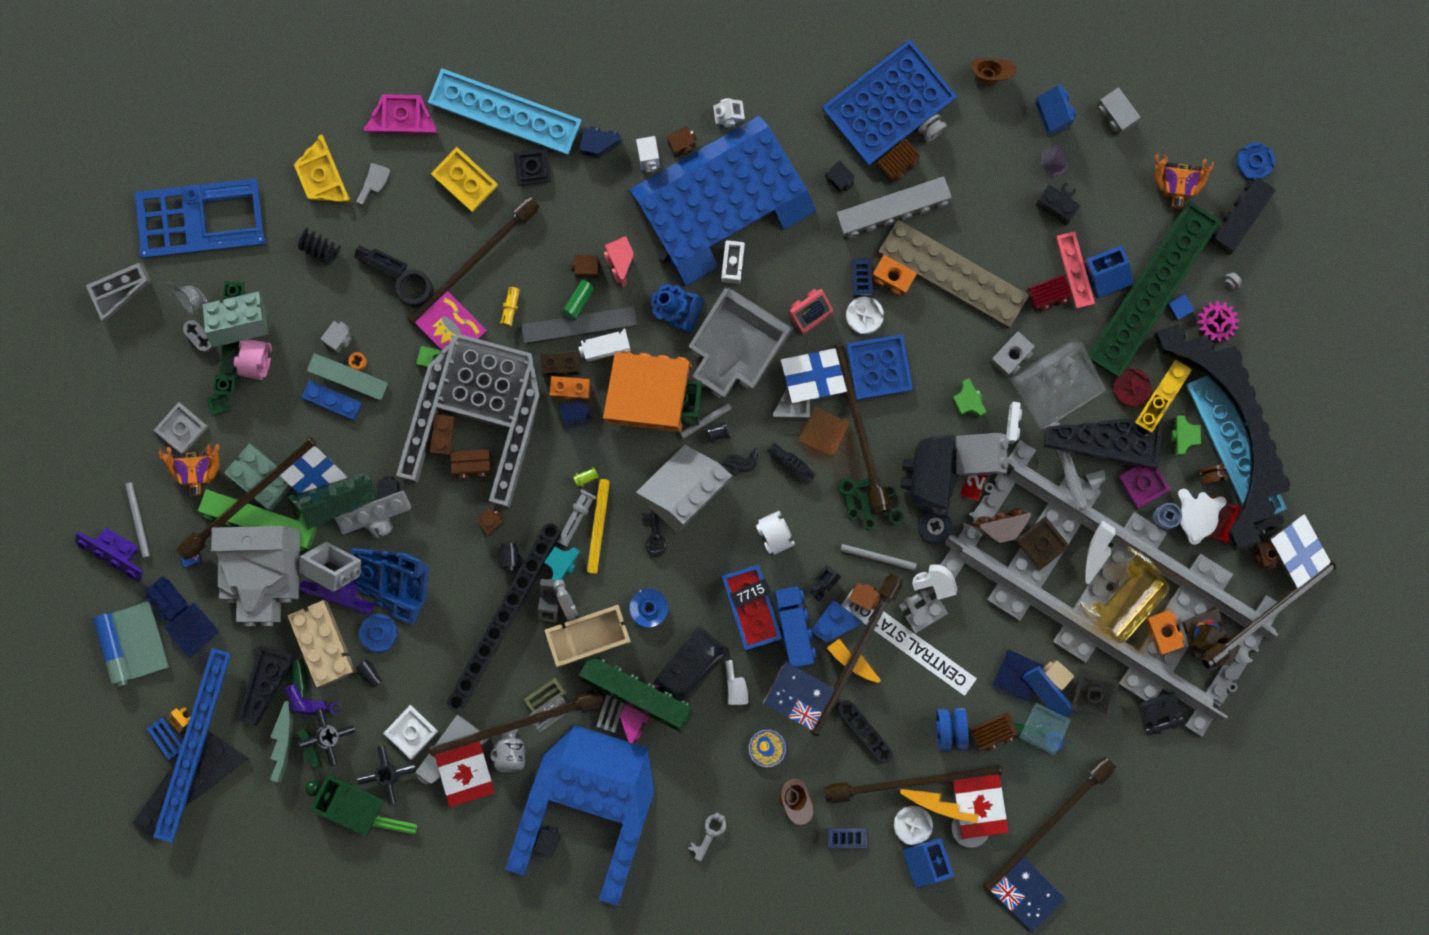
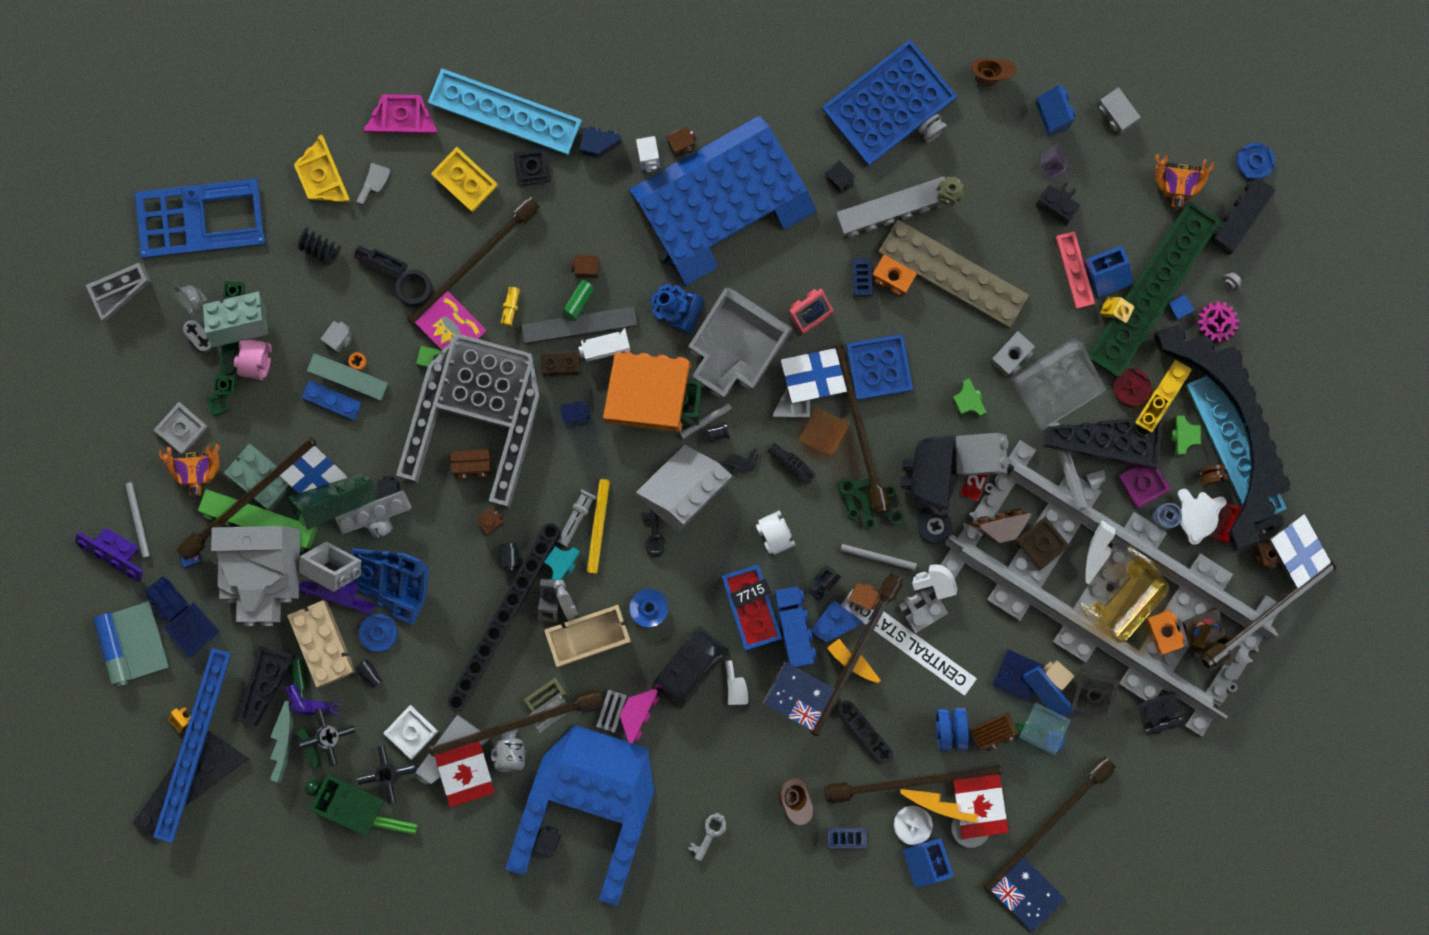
blue tile [146,717,182,760] -> none
reddish brown brick [430,414,456,457] -> none
orange brick [550,376,591,401] -> none
lime pin [573,467,599,487] -> none
dark green brick [579,656,693,734] -> none
coral slope [604,236,635,287] -> none
white brick [713,98,745,127] -> none
white brick [721,241,745,284] -> none
tile [748,729,787,768] -> none
white tile [846,296,884,335] -> none
reddish brown brick [876,139,920,183] -> none
white plate [1006,402,1022,444] -> none
dark red brick [1026,275,1072,312] -> none
none -> olive brick [936,176,965,207]
none -> yellow bracket [1100,297,1134,323]

